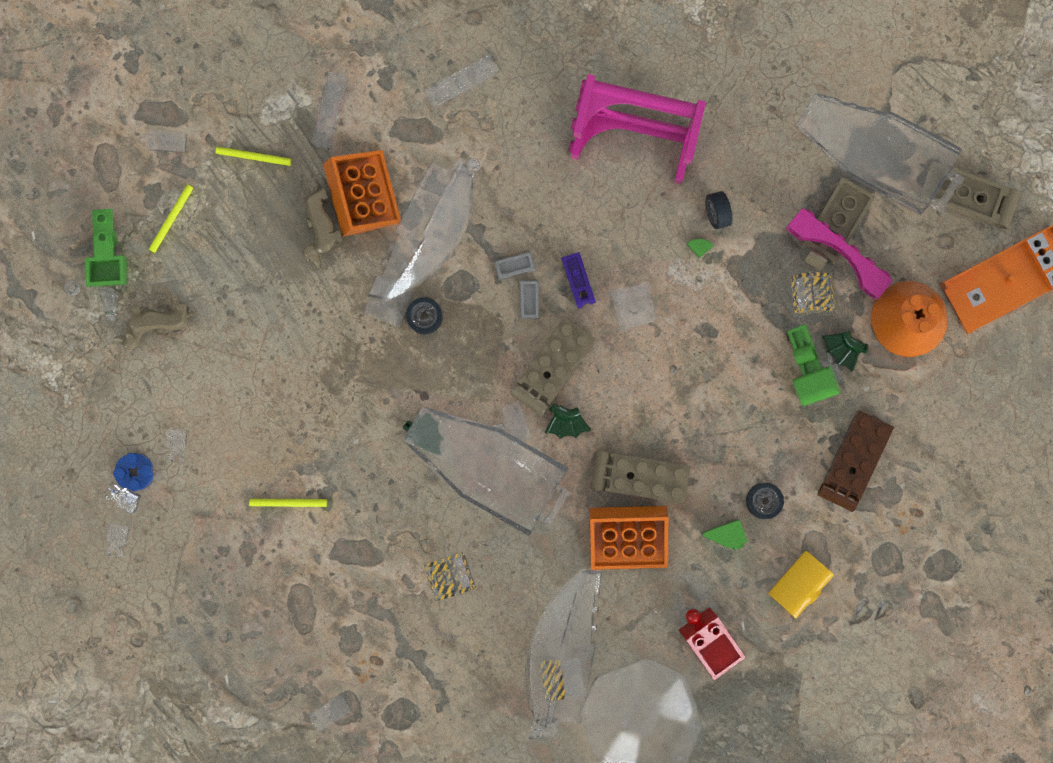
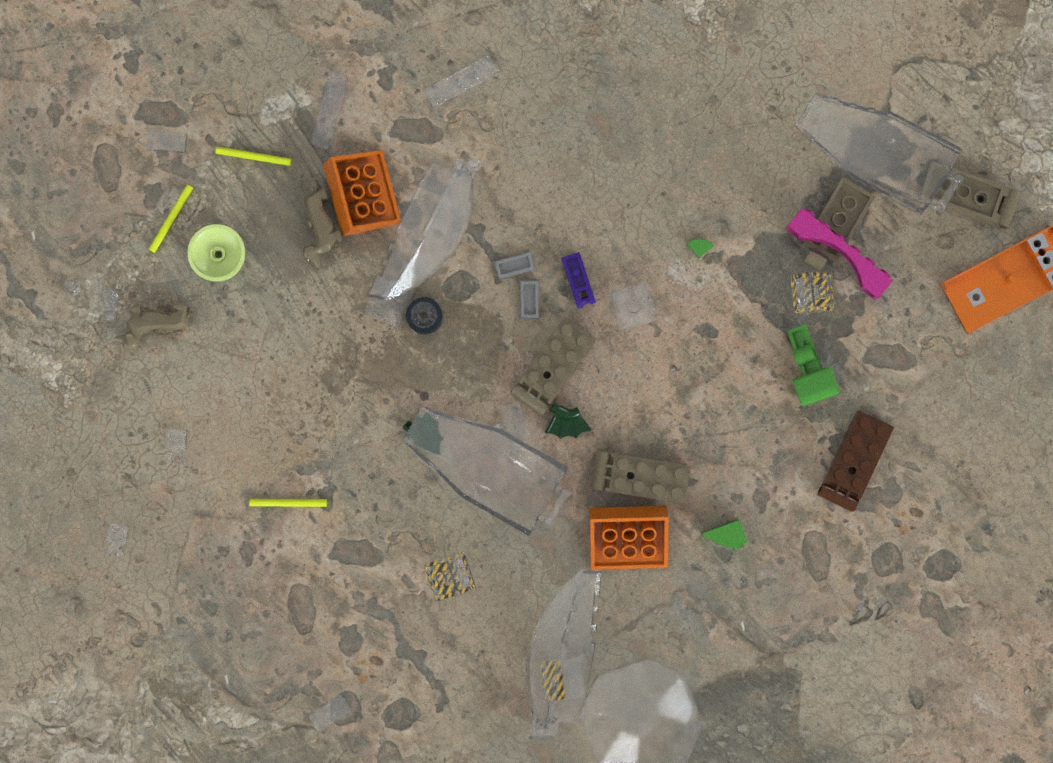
bright green plate [85,209,128,287] -> none
clear plate [105,485,141,514] -> none
blue plate [113,453,154,491] -> none
dark pink arch [568,74,706,184] -> none
red slope [679,607,746,680] -> none
black wheel [705,191,733,229] -> none
wheel [746,483,784,519] -> none
yellow panel [768,551,834,619] -> none
dark green arm [822,330,869,372] -> none
orange cone [871,281,948,357] -> none
none -> yellowish green dish [187,224,246,282]

